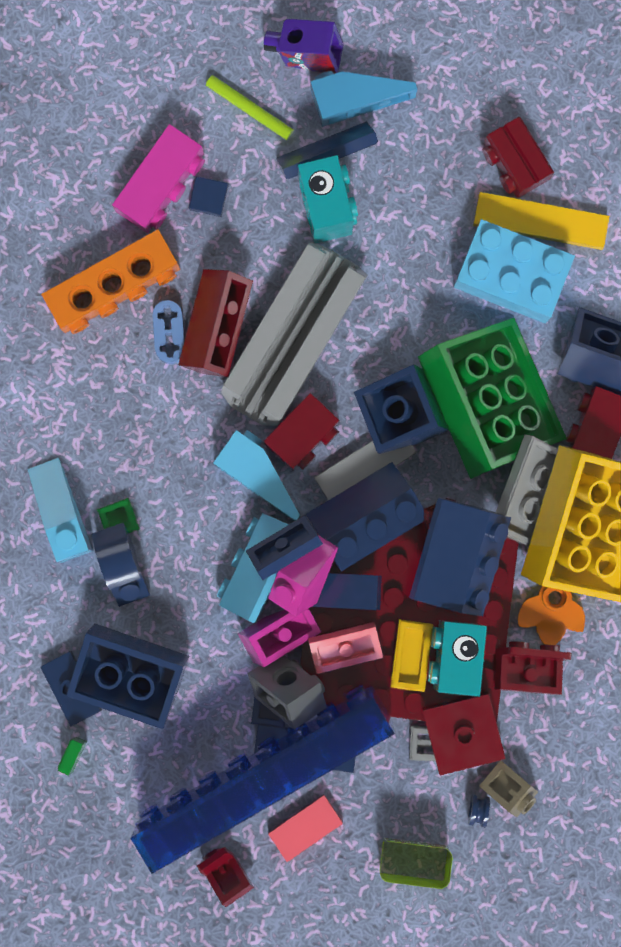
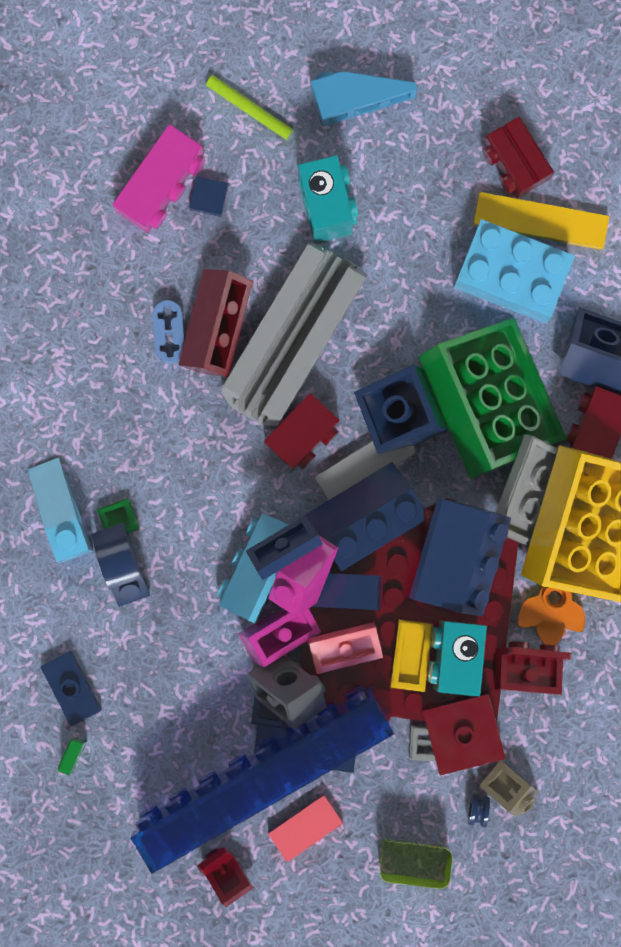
orange brick [41,229,180,334] -> none
dark blue slope [66,623,190,729] -> none
medium azure slope [213,430,300,521] -> none
dark purple torso [264,19,344,74] -> none
dark blue tile [276,121,378,179] -> none

